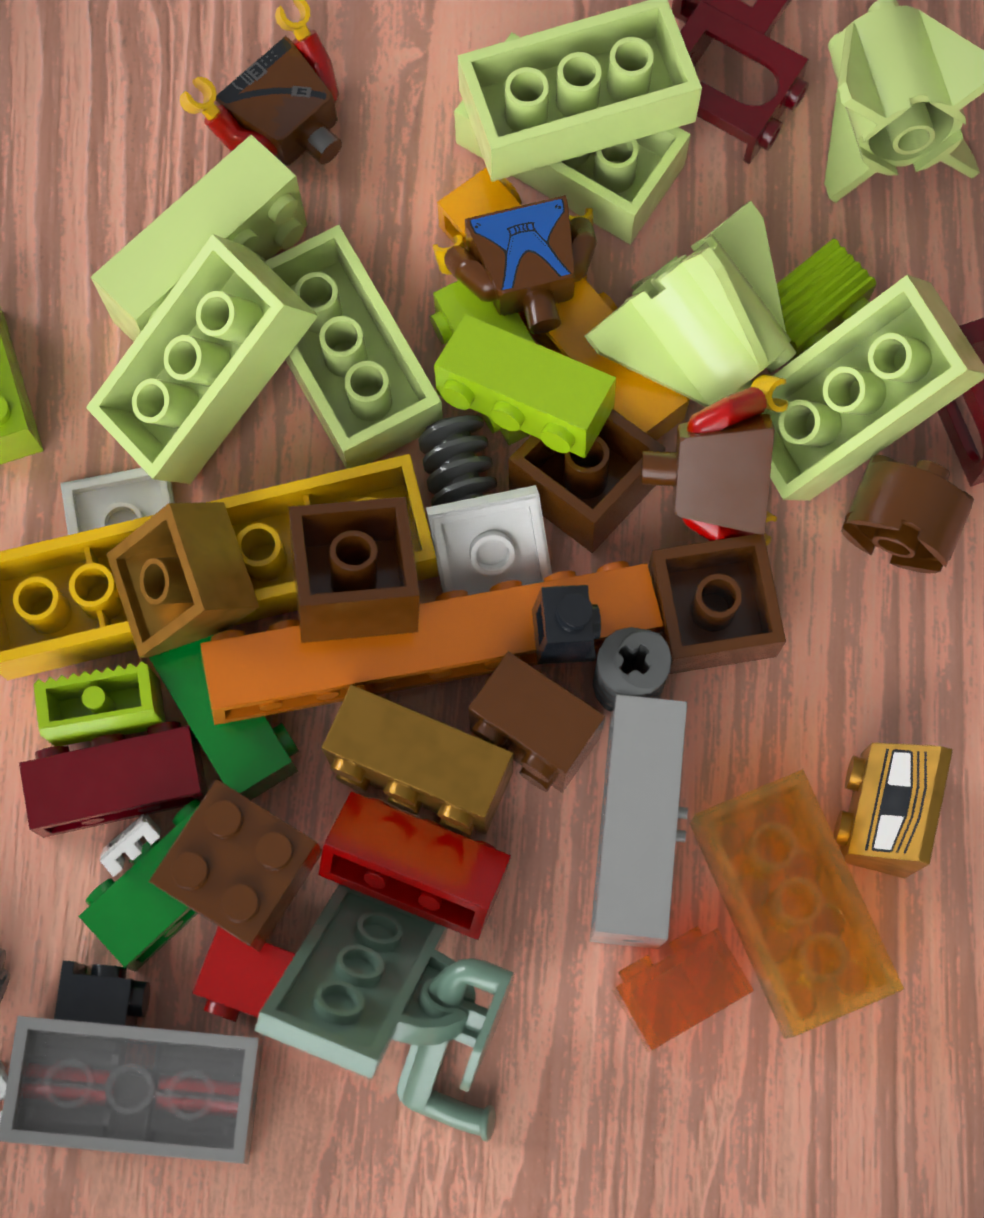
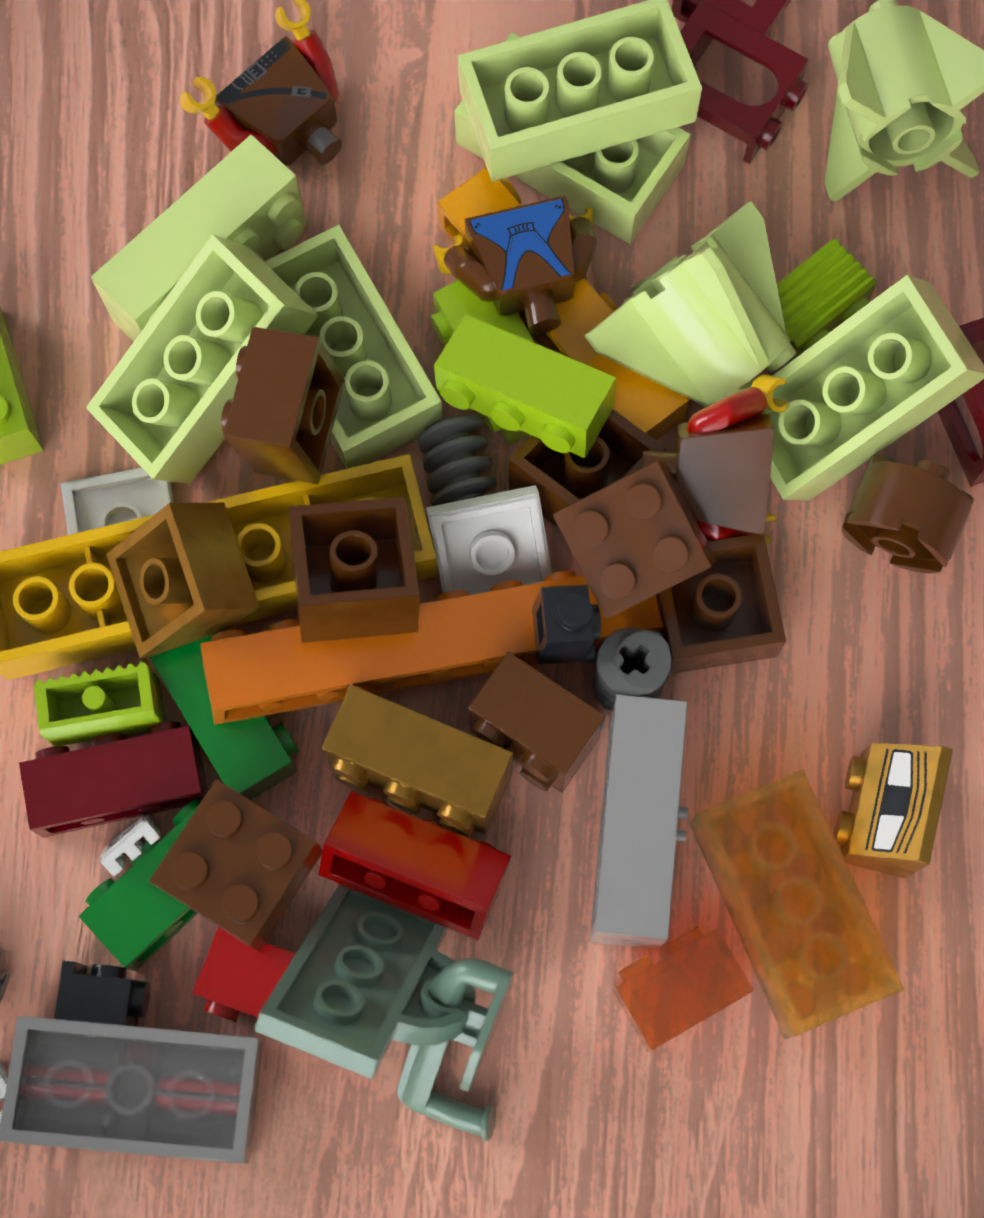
none -> reddish brown brick [221,327,345,484]
none -> reddish brown brick [552,457,716,619]

